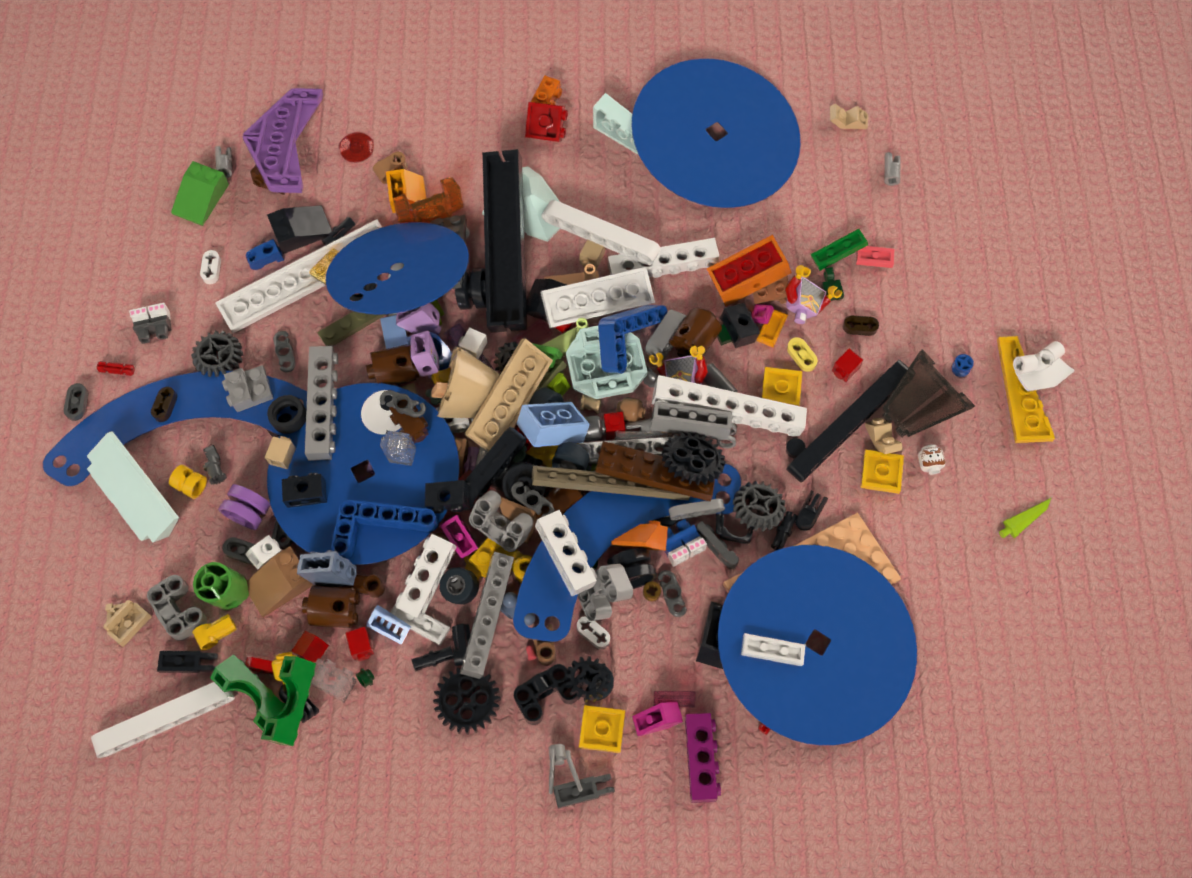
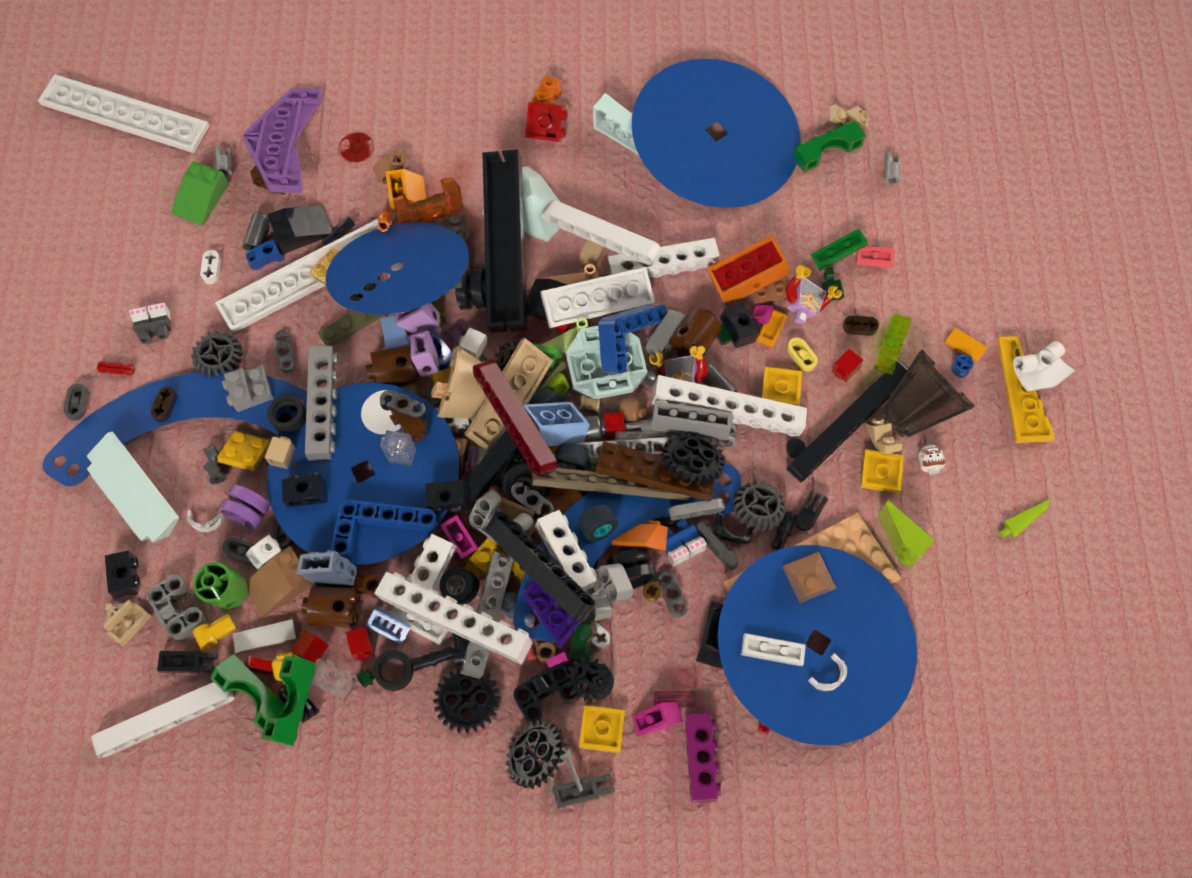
yellow wheel [169,465,207,499] -> none
none -> white plate [38,74,209,153]
none -> black brick [105,550,141,598]
none -> white helmet [187,510,225,532]
none -> yellow plate [217,431,270,472]
none -> white tile [233,619,297,655]
none -> dark grey pin [242,213,270,251]
none -> black tyre [373,650,414,691]
none -> white brick [374,572,533,665]
none -> orange pin [378,208,392,232]
none -> beam [473,360,557,476]
none -> black beam [485,511,595,622]
none -> black gear [505,720,566,789]
none -> dark purple wing [522,580,580,648]
none -> dark pink tile [546,652,572,668]
none -> dark green leg [569,621,597,661]
none -> black wheel [578,505,618,542]
none -> medium nougat slope [783,552,836,603]
none -> green arch [793,120,866,173]
none -> white helmet [808,654,847,691]
none -> clear neon green slope [874,313,912,375]
none -> lime slope [878,500,935,569]
none -> light orange tile [944,327,987,363]

